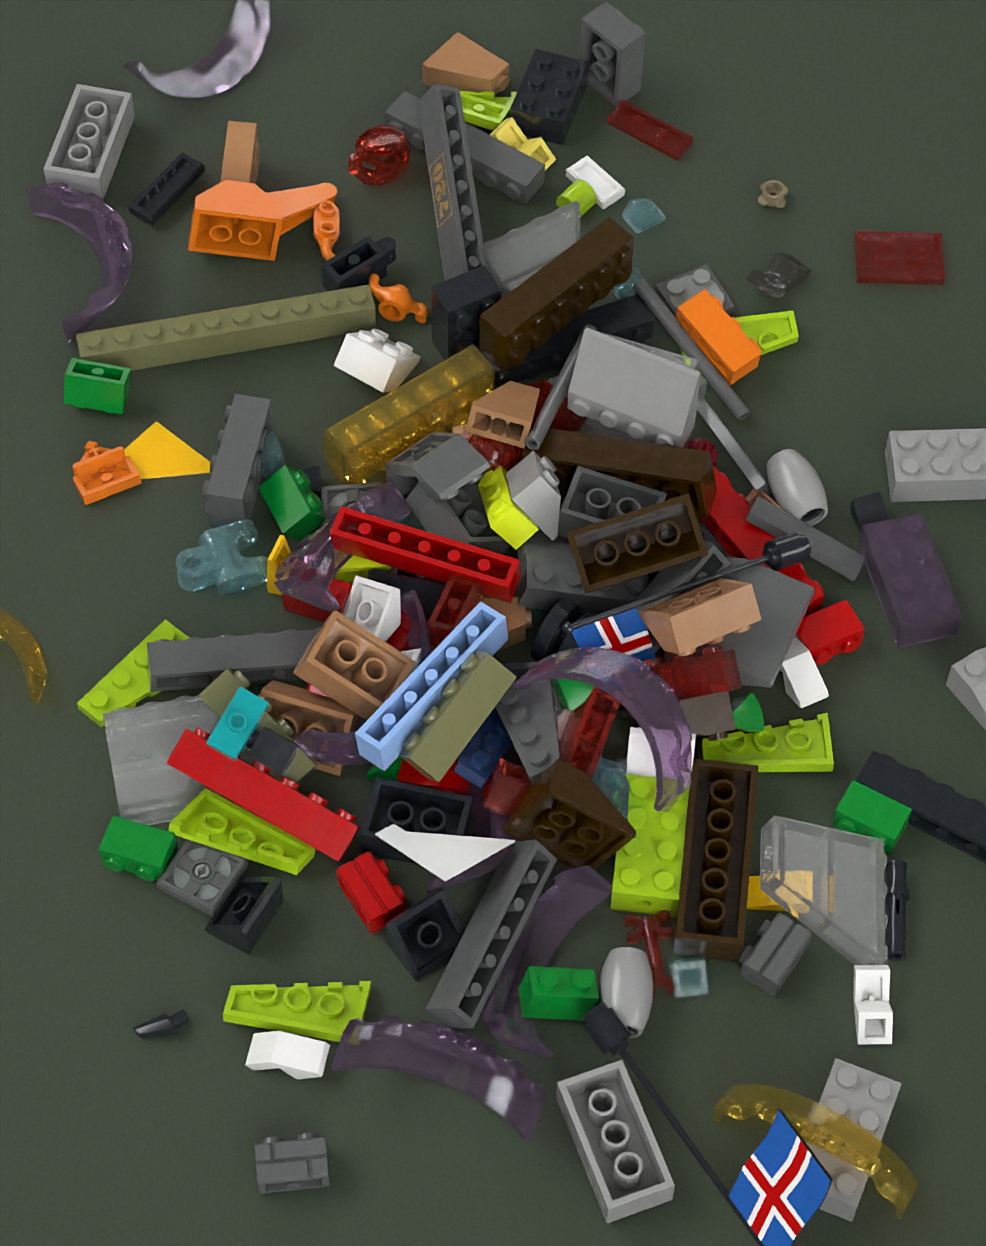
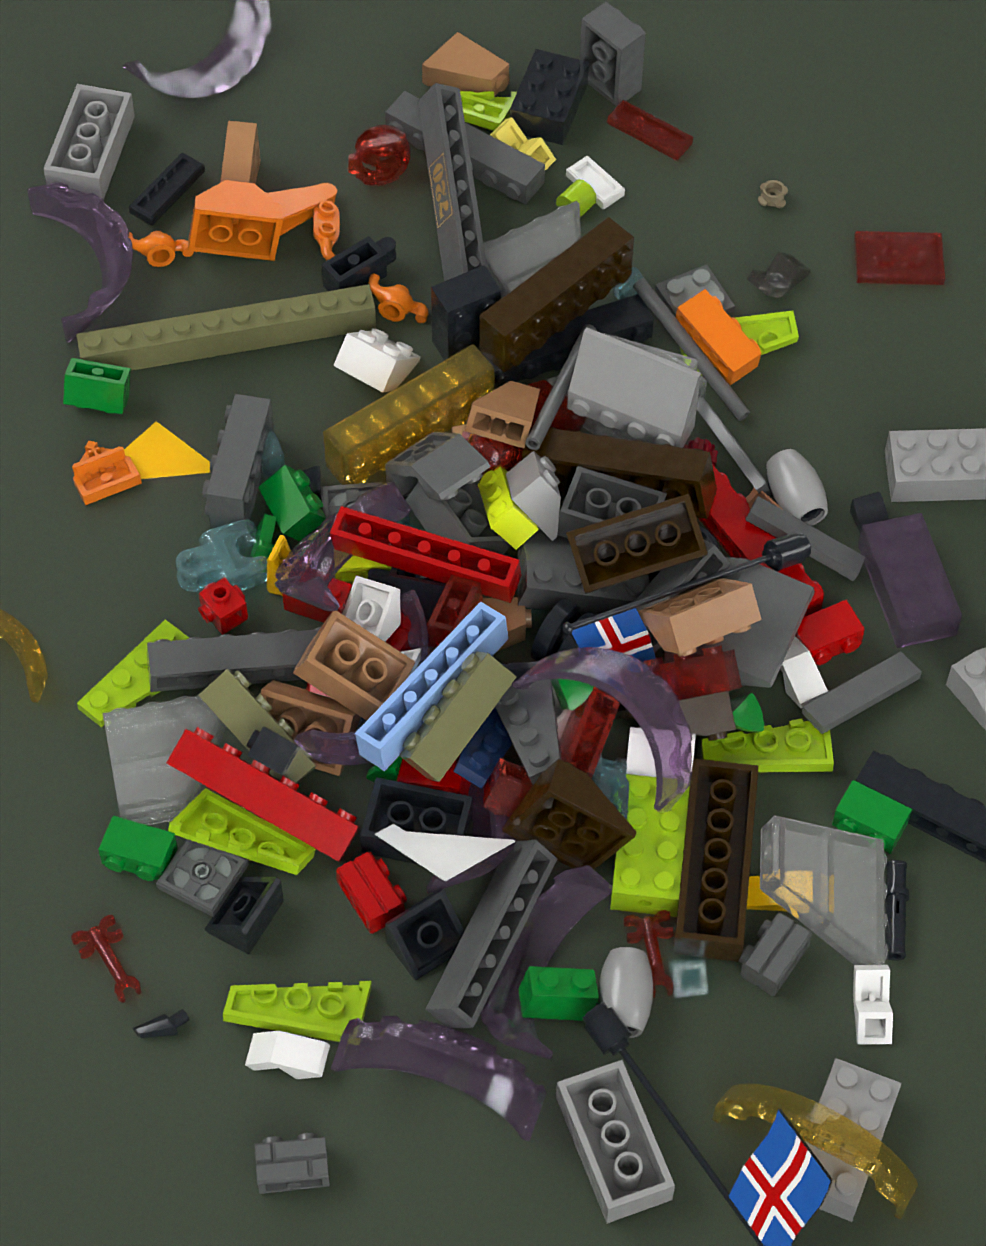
teal brick [206,686,269,761] -> none
clear light blue slope [622,198,666,233] -> none
none -> clear red bar [71,915,141,1003]
none -> orange piece [123,231,194,267]
none -> red brick [198,577,248,635]
none -> green tile [250,514,277,564]
none -> dark grey tile [802,651,922,734]

